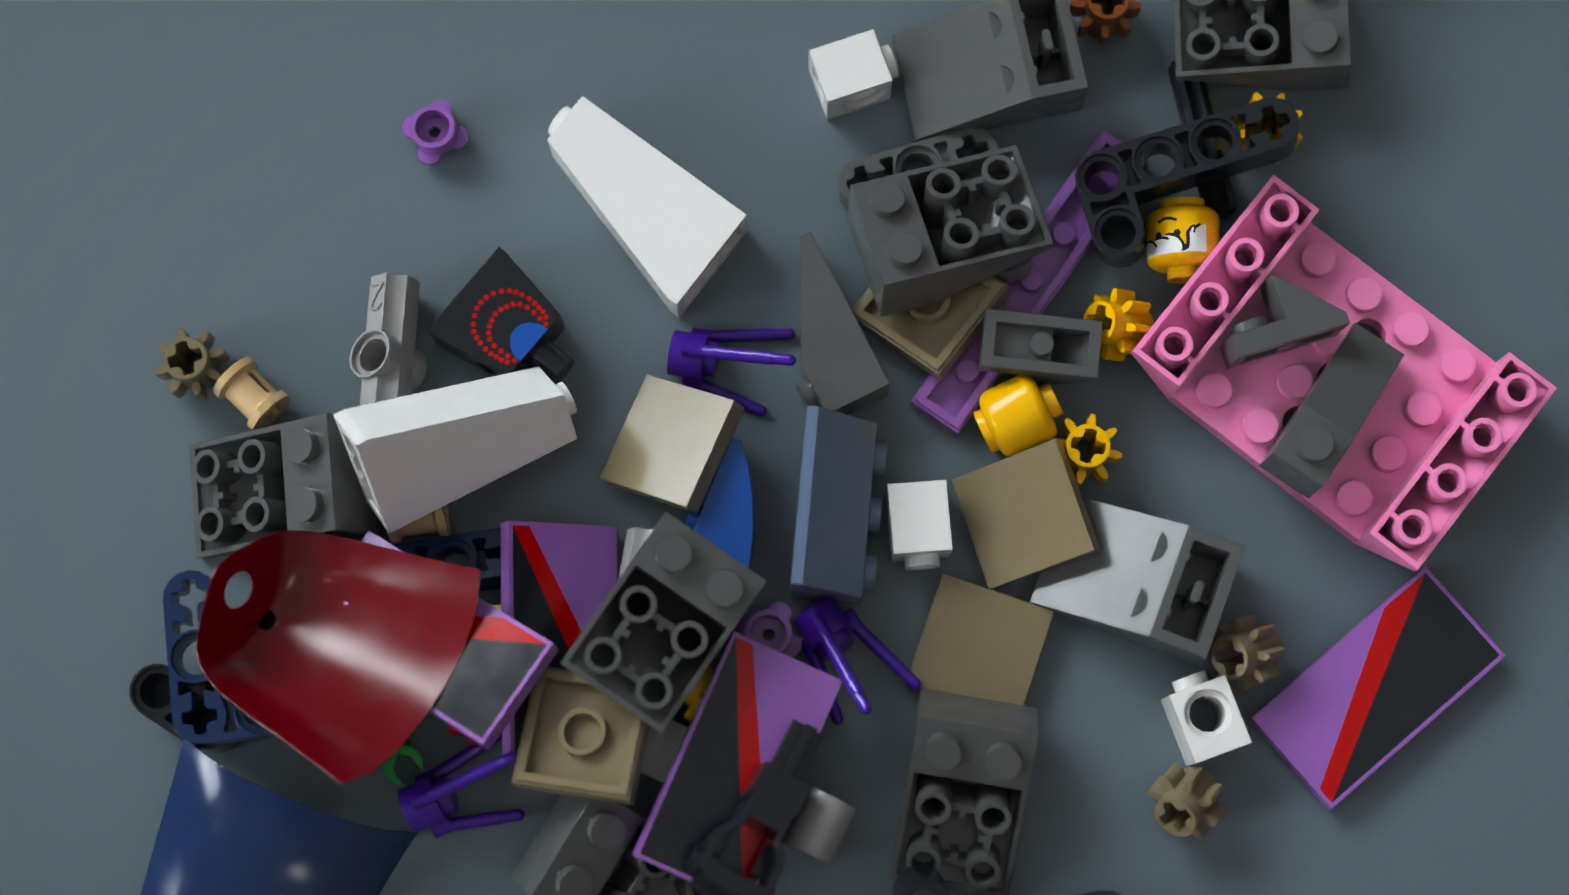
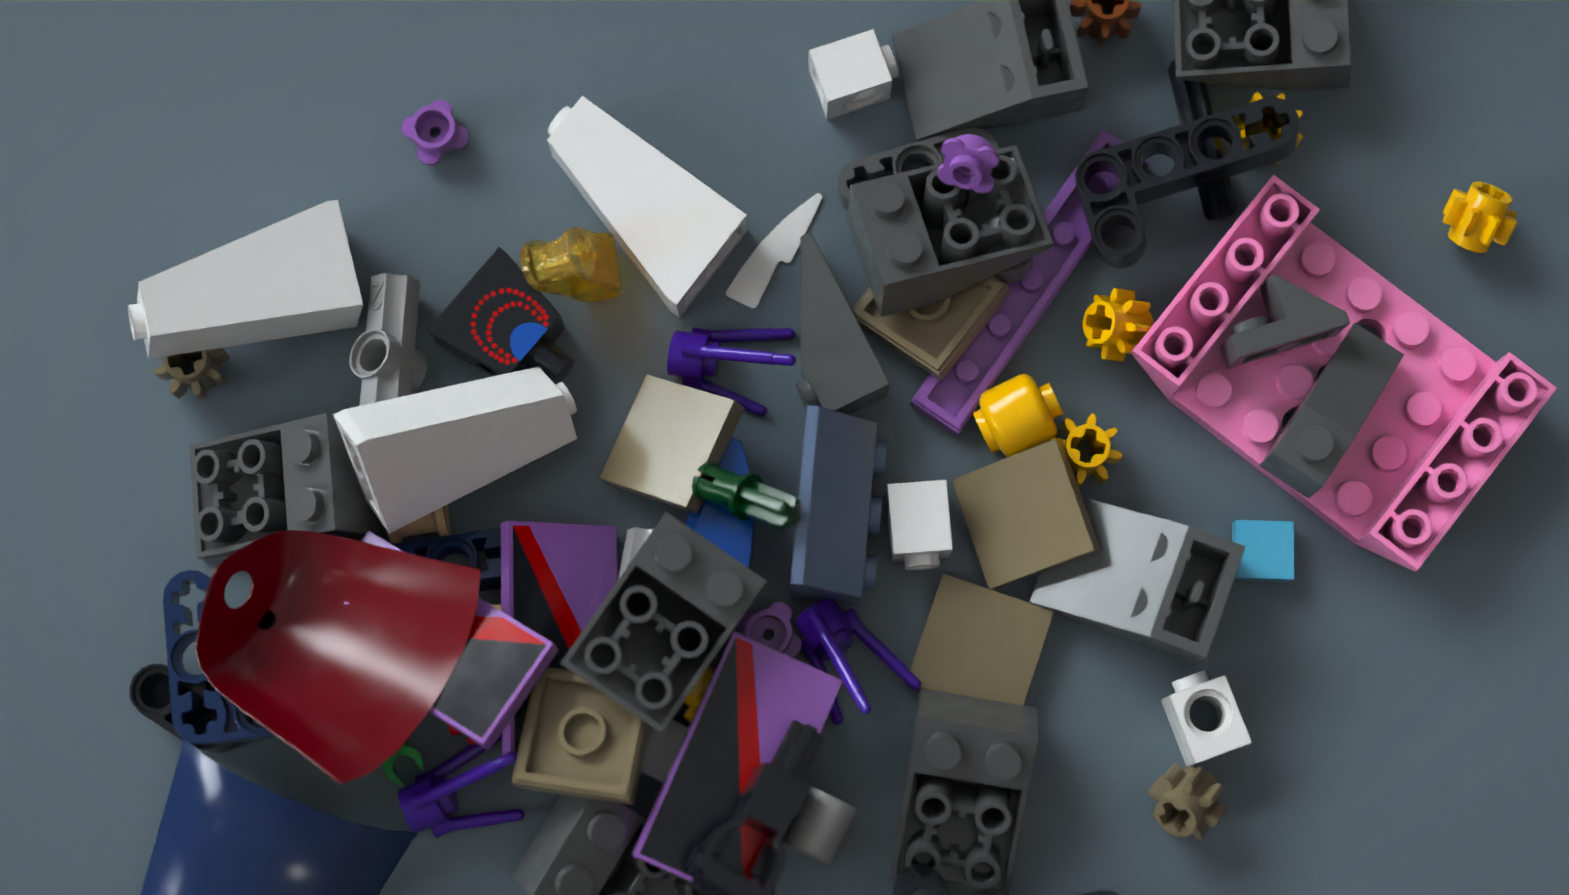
tan bush [213,356,291,430] -> none
dark grey slope [979,309,1103,386] -> none
yellow head [1145,196,1221,284] -> none
dark tan gear [1209,613,1286,691] -> none
tile [1248,566,1506,810] -> none
none -> white slope [128,200,363,359]
none -> clear yellow piece [520,226,623,302]
none -> dark green axle [692,462,801,530]
none -> white sticker [726,193,822,308]
none -> medium lavender plate [937,134,1000,193]
none -> medium azure tile [1232,520,1294,582]
none -> yellow gear [1442,181,1518,253]

